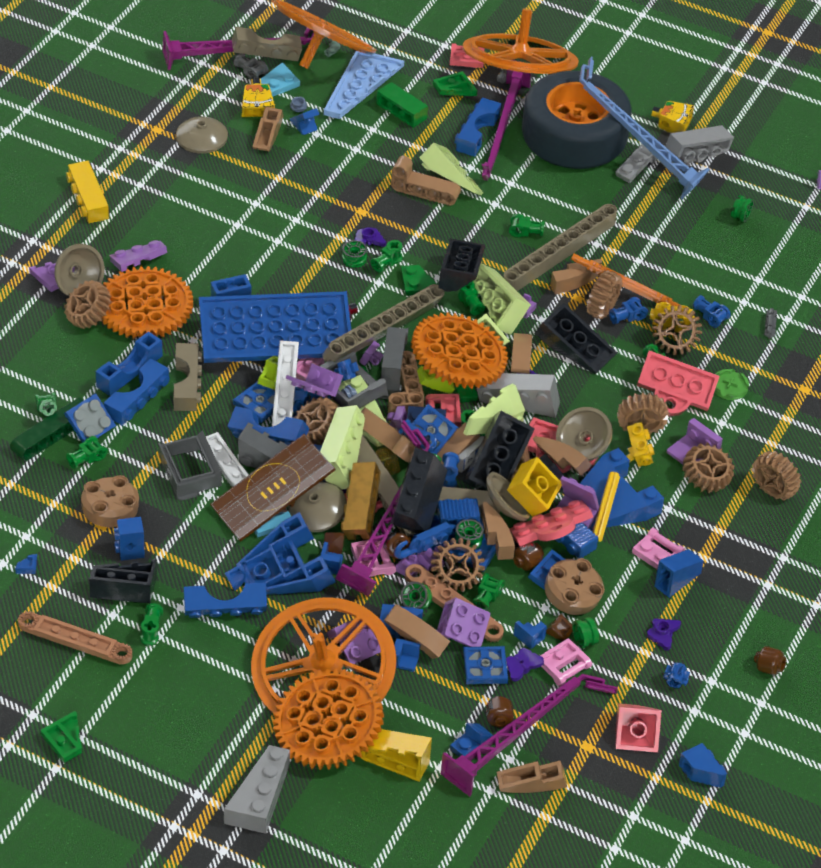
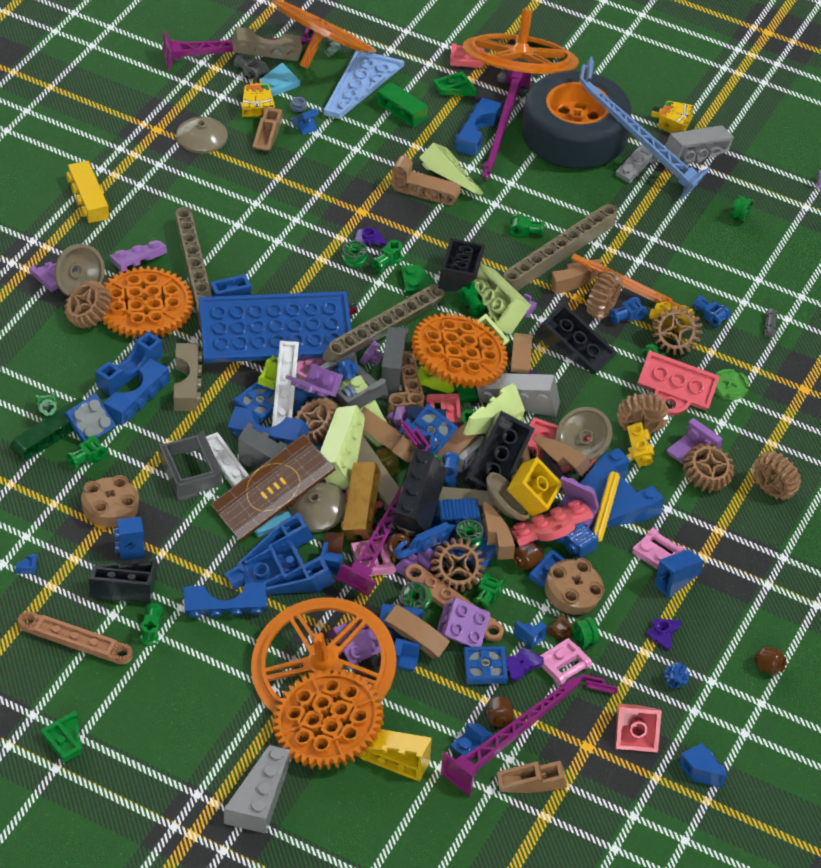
none -> dark tan beam [176,207,212,328]

